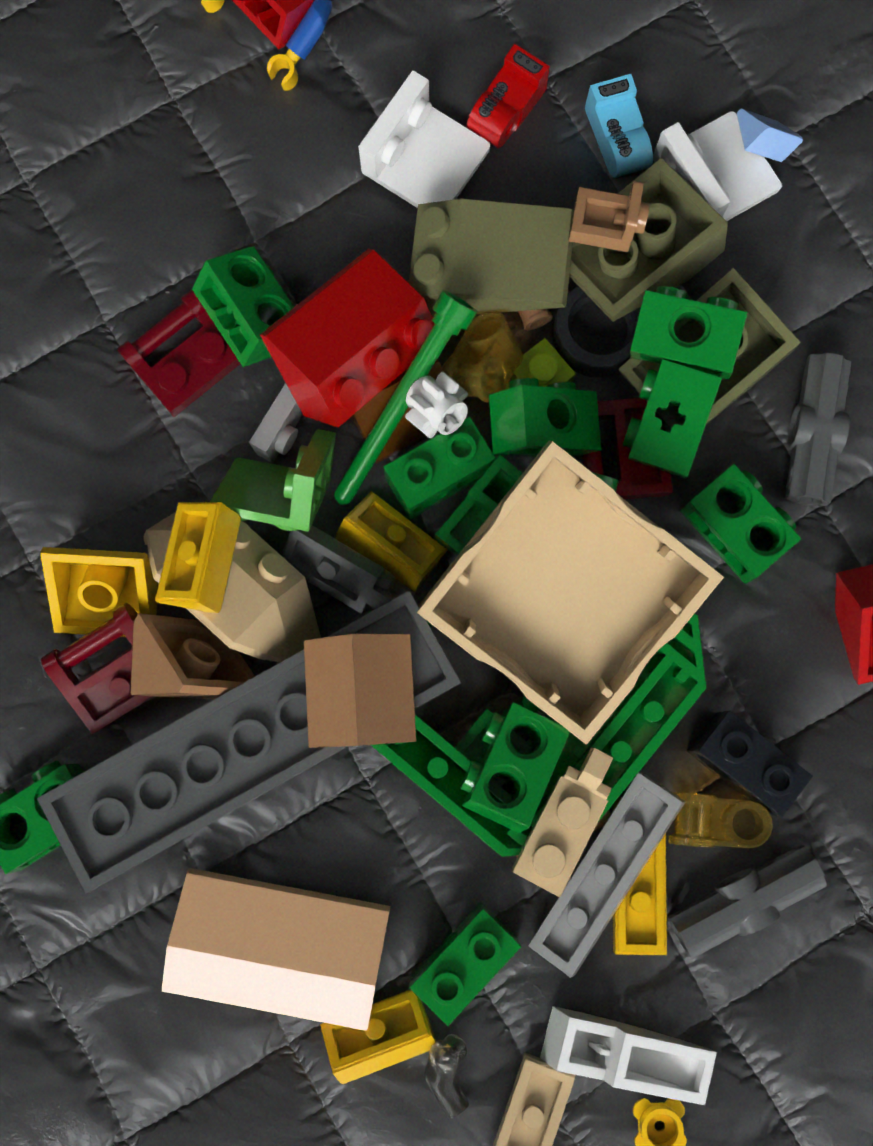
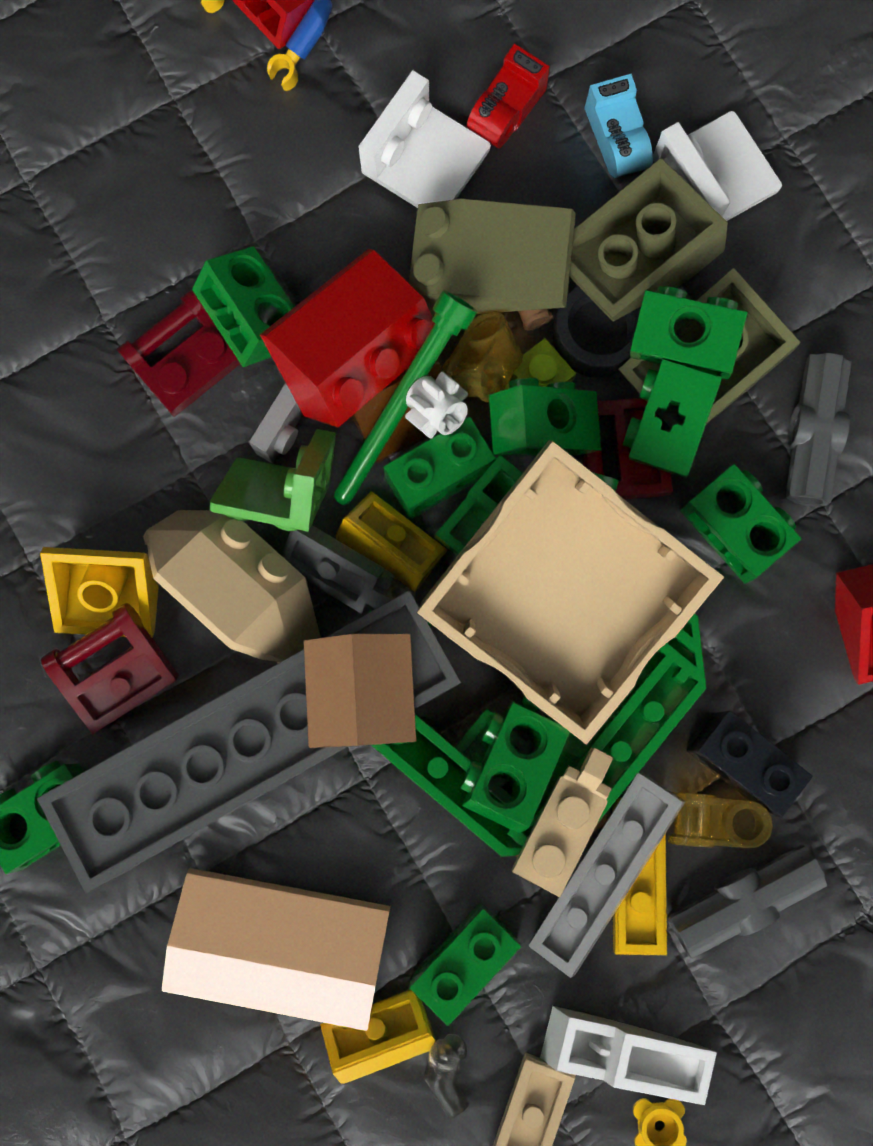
medium nougat slope [131,613,255,700] -> none
yellow slope [155,502,241,613] -> none
medium nougat bracket [569,181,650,252] -> none
light blue slope [737,108,803,162] -> none

